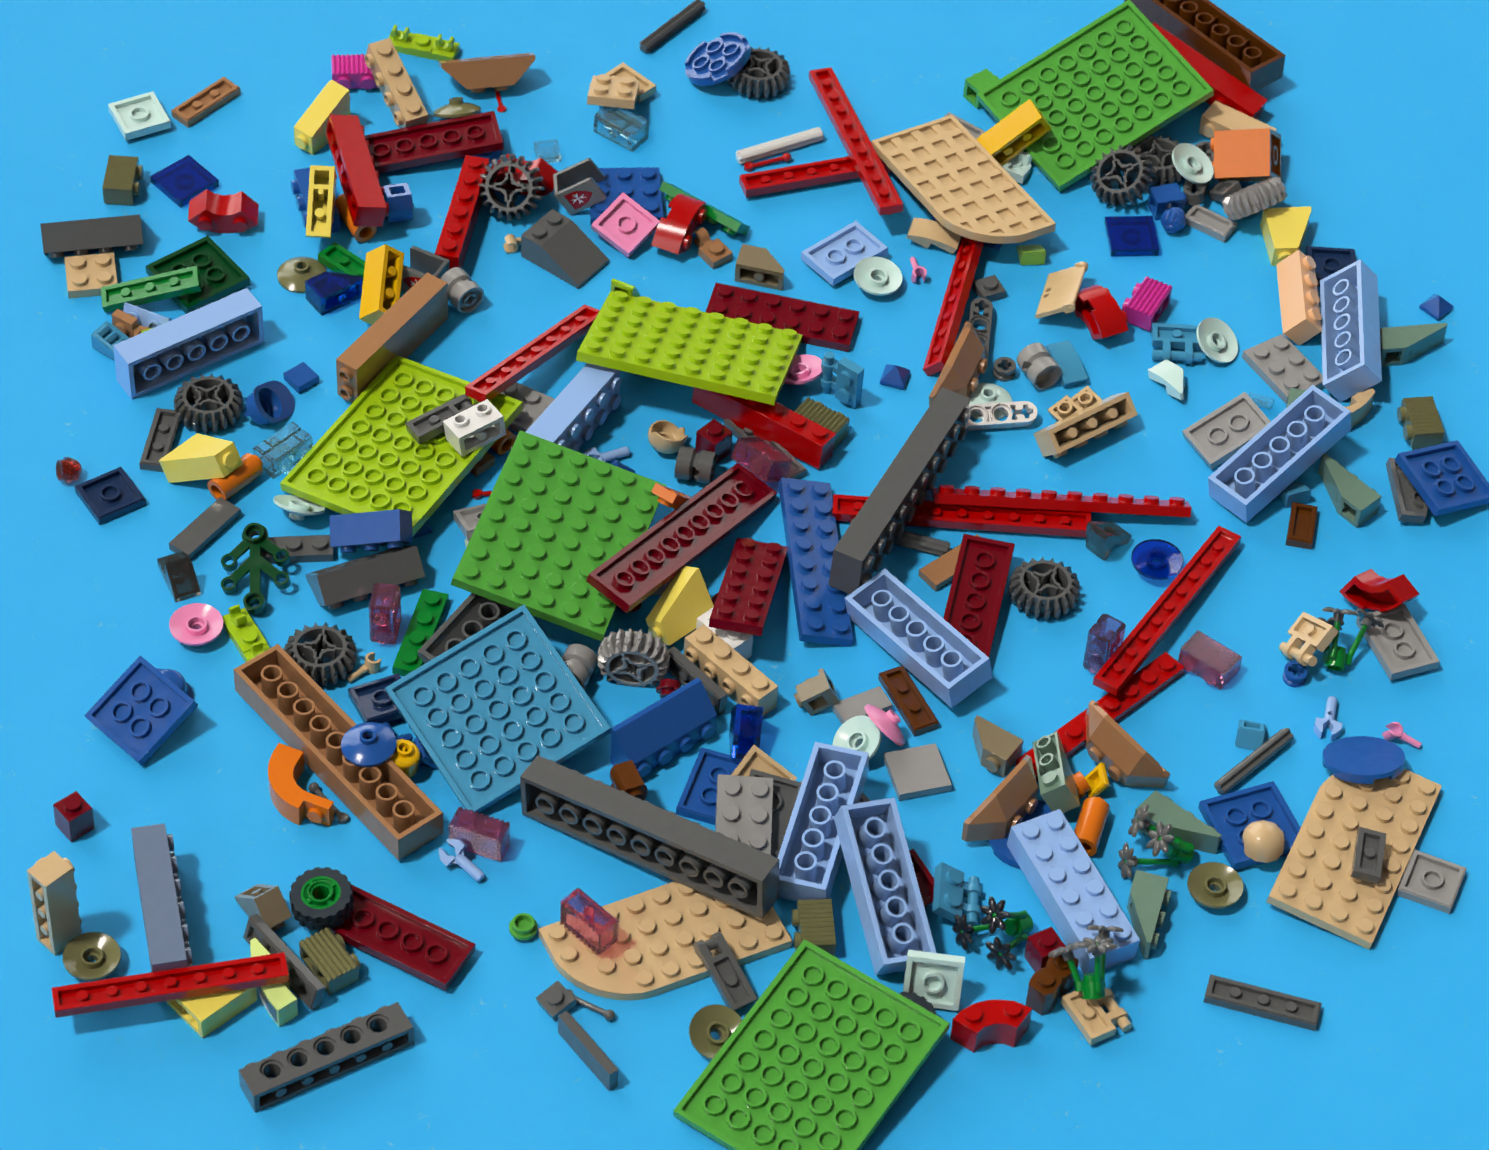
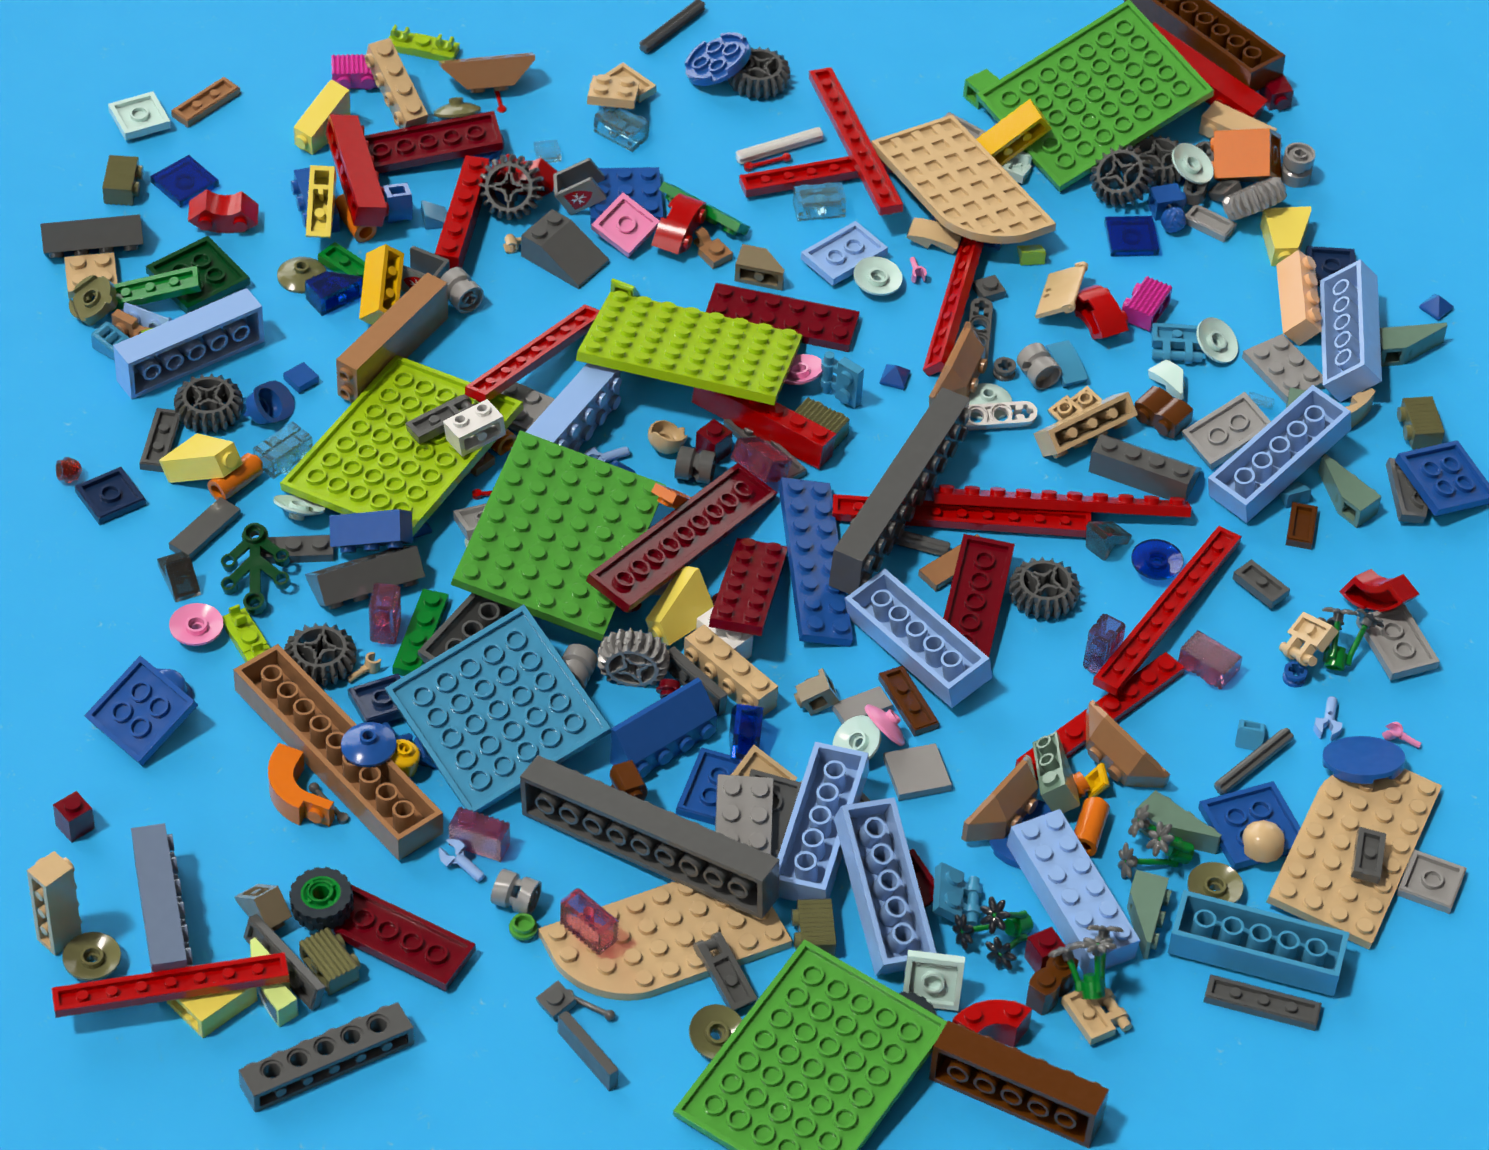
dark tan slope [972,715,1023,778] -> none
none -> olive plate [69,275,118,326]
none -> dark azure slope [421,201,447,229]
none -> light grey wheel [491,869,542,915]
none -> clear light blue brick [793,182,847,221]
none -> reddish brown brick [929,1021,1109,1148]
none -> dark grey slope [1088,434,1202,501]
none -> reddish brown brick [1134,386,1193,438]
none -> dark azure brick [1168,890,1350,996]
none -> dark grey plate [1233,559,1290,608]
none -> dark red brick [1259,74,1294,111]
none -> light grey wheel [1281,142,1316,188]

